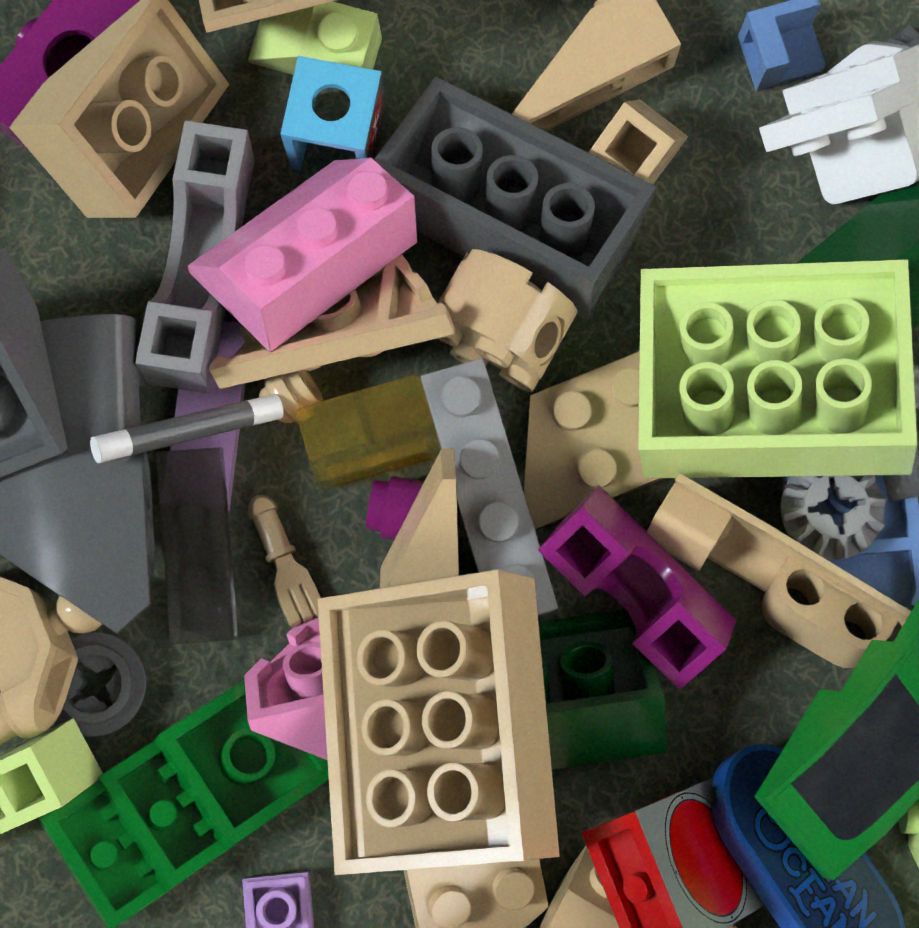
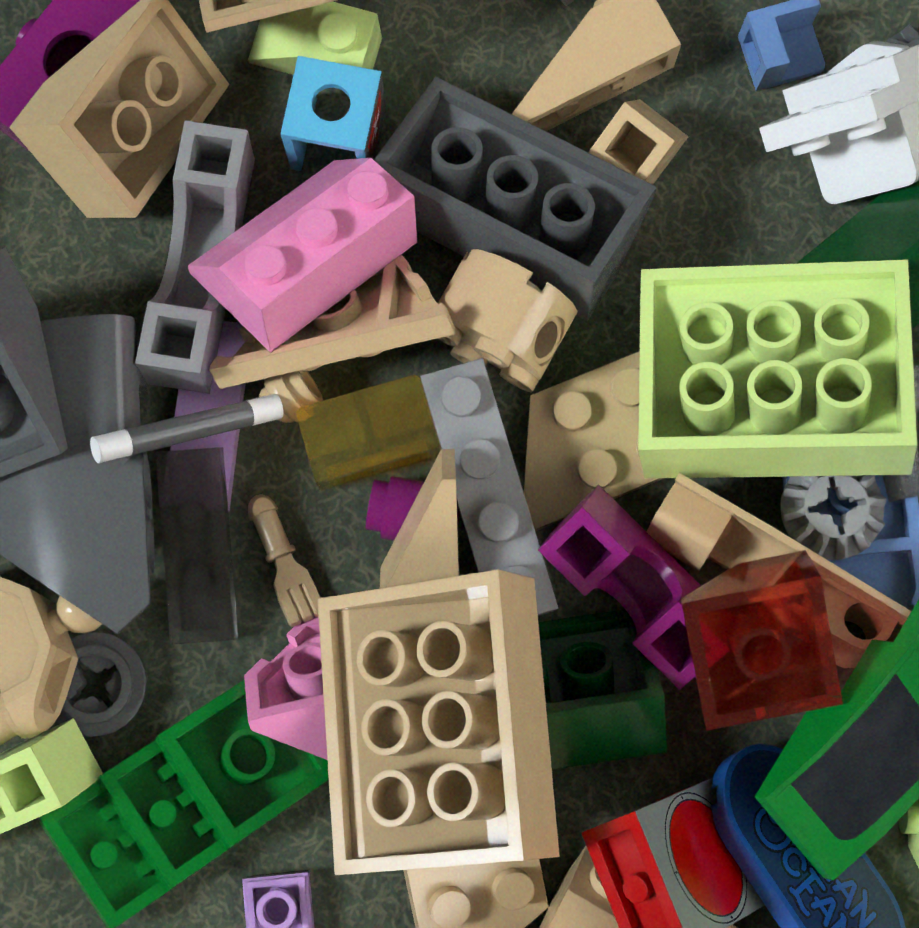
none -> clear red slope [680,550,843,731]

